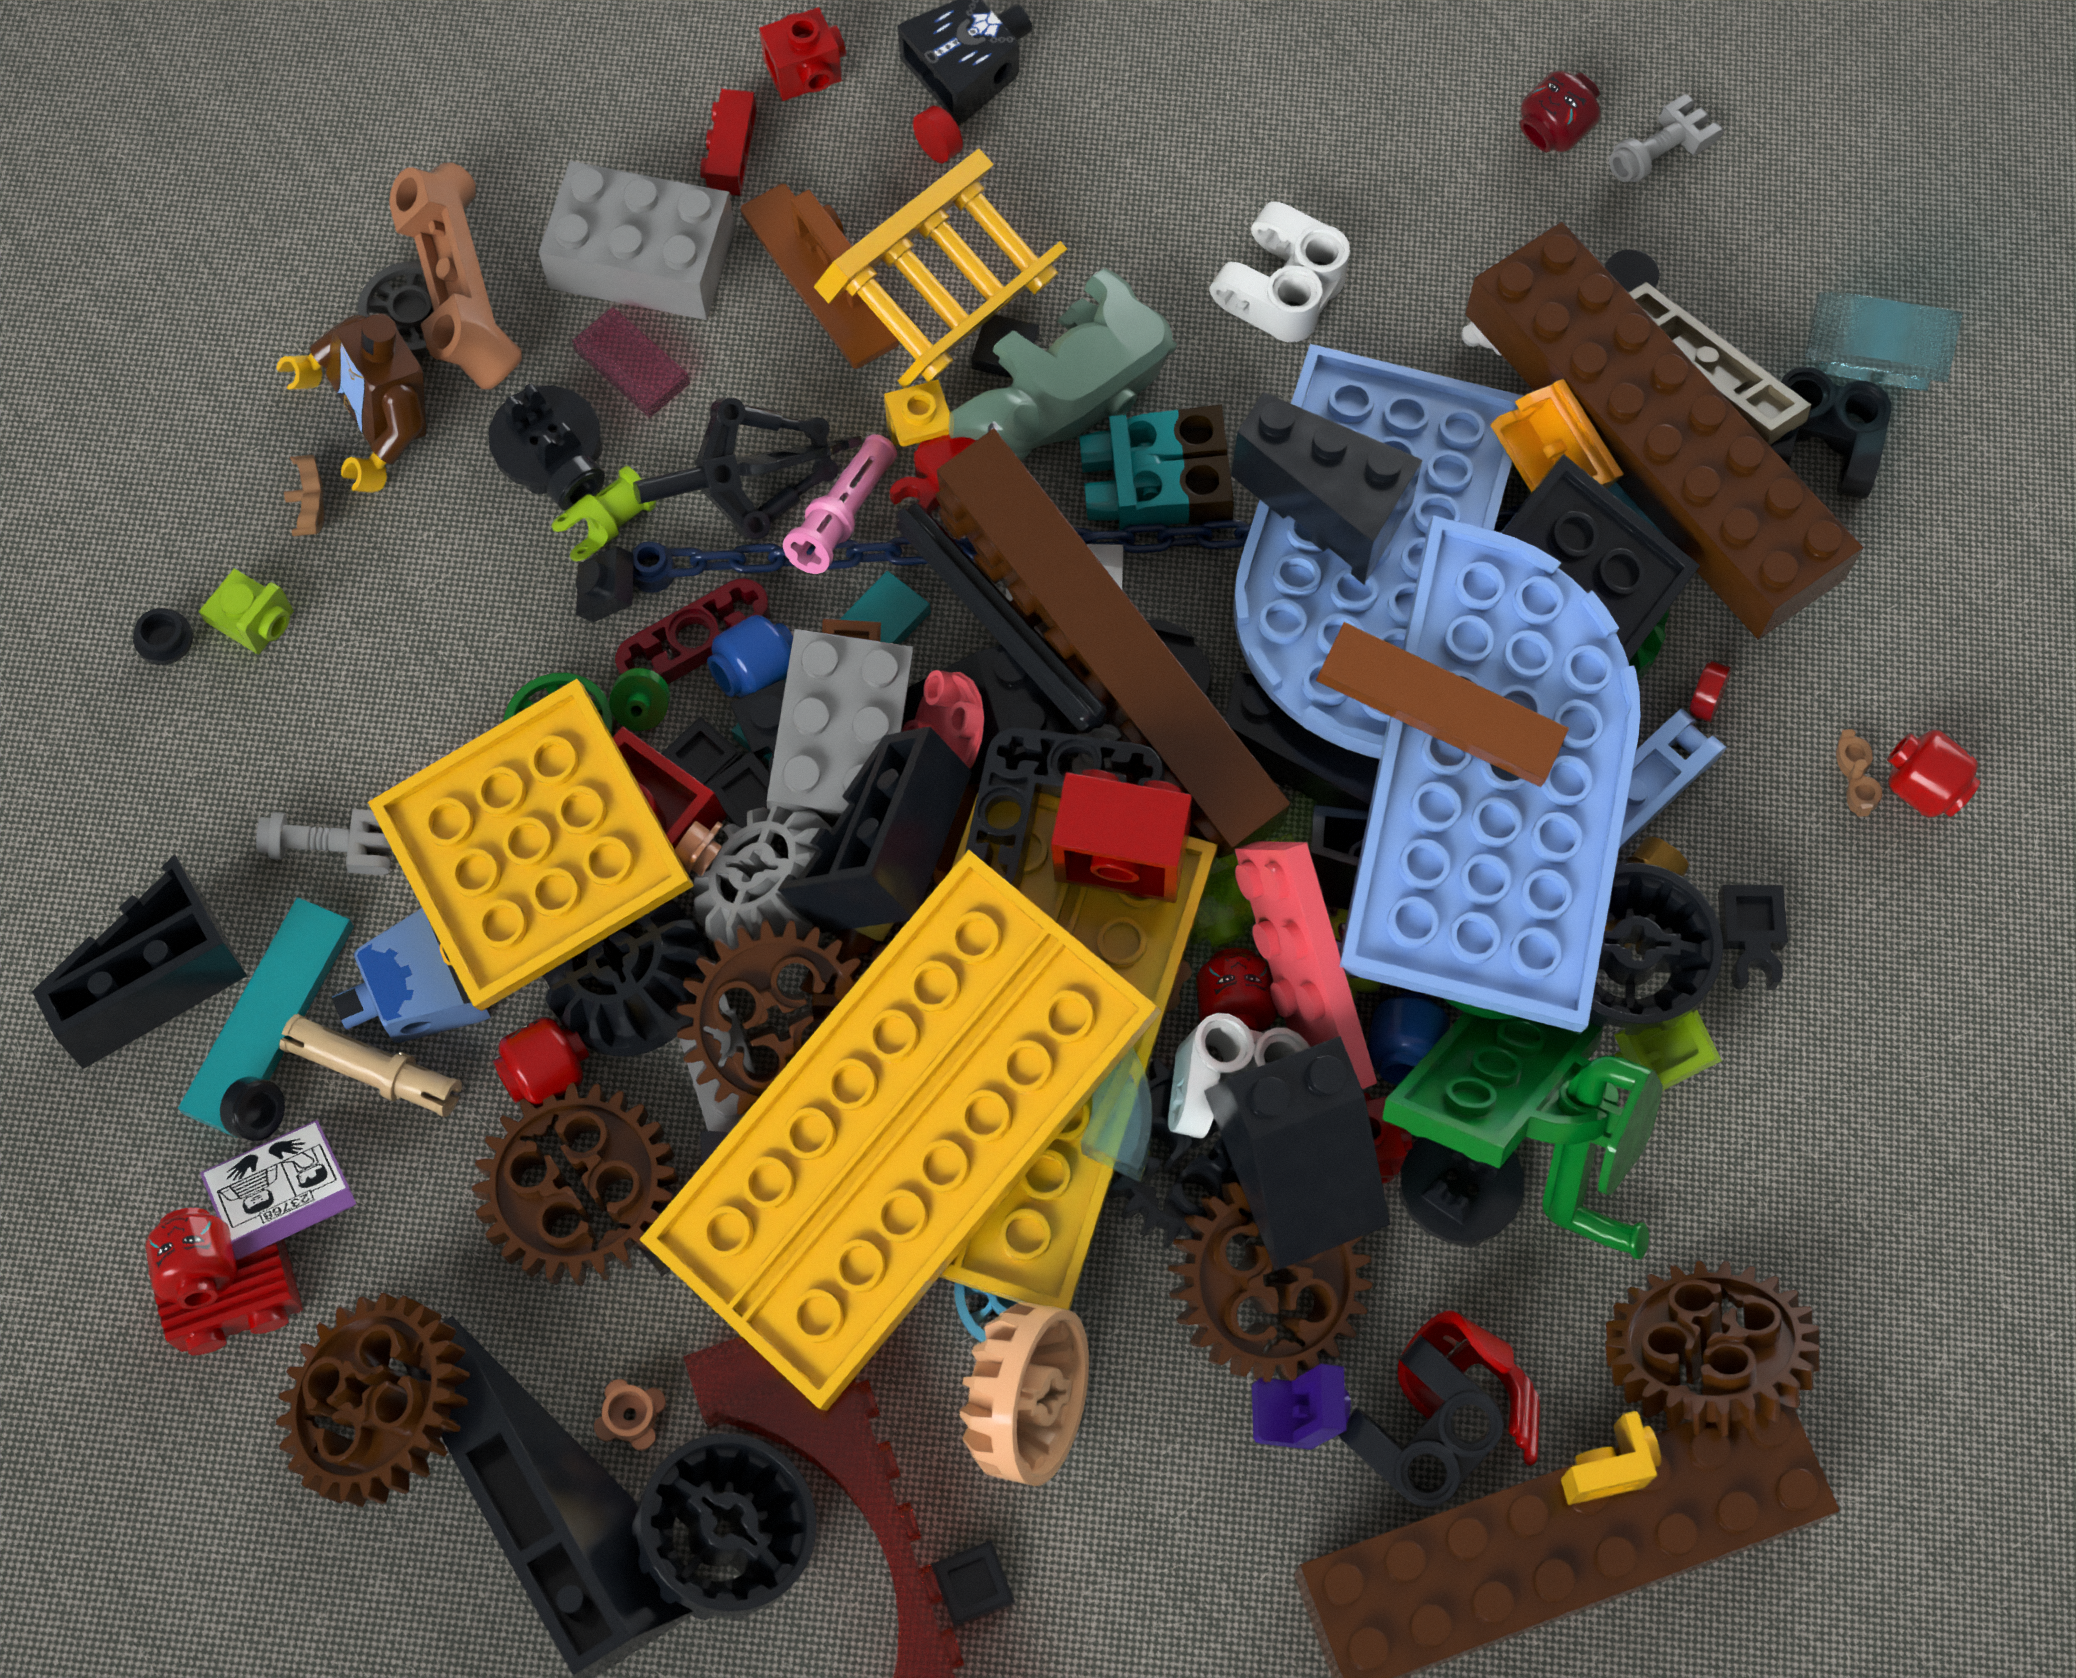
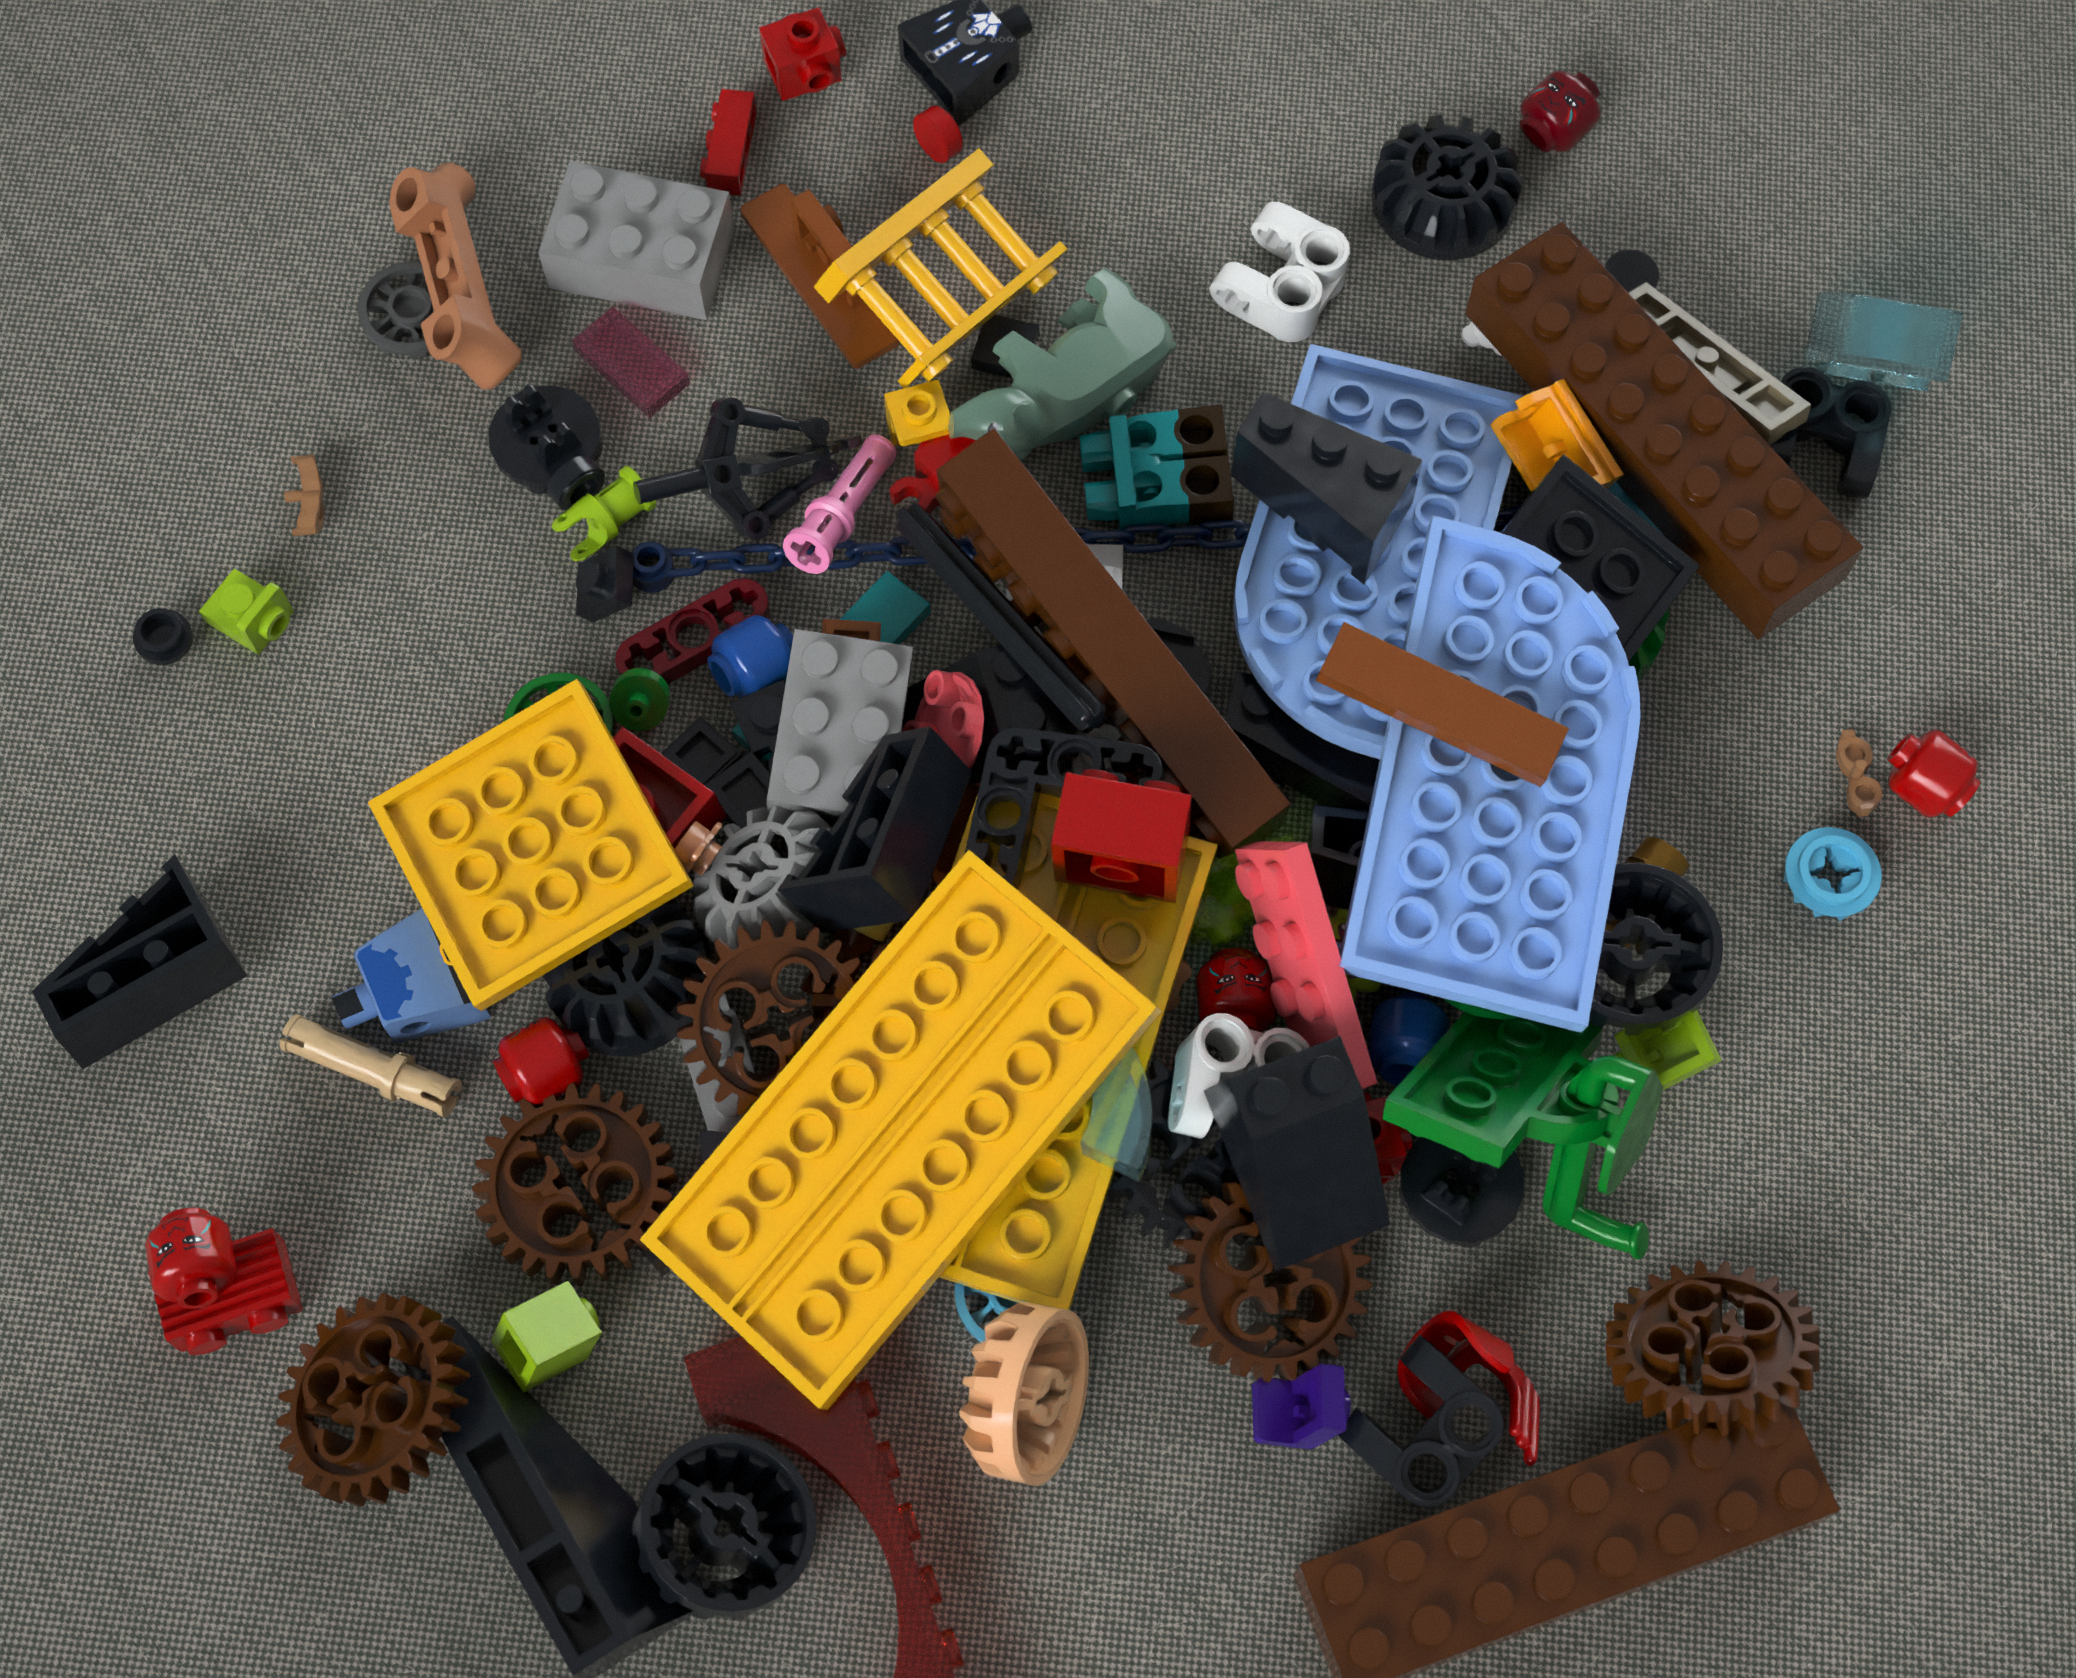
teal tile [177,897,354,1138] -> none
tile [200,1120,356,1260] -> none
black tile [220,1076,285,1141] -> none
light grey hinge [256,809,392,875] -> none
reddish brown torso [277,313,426,492] -> none
nougat plate [594,1379,666,1451] -> none
black tile [931,1540,1015,1629] -> none
yellow bracket [1561,1411,1661,1505] -> none
light grey hinge [1609,94,1724,182] -> none
light blue plate [1618,708,1727,853] -> none
red tile [1689,661,1732,723] -> none
black plate [1718,884,1788,990] -> none
none -> lime brick [490,1281,602,1393]
none -> black gear [1371,115,1523,260]
none -> medium azure gear [1783,827,1882,921]

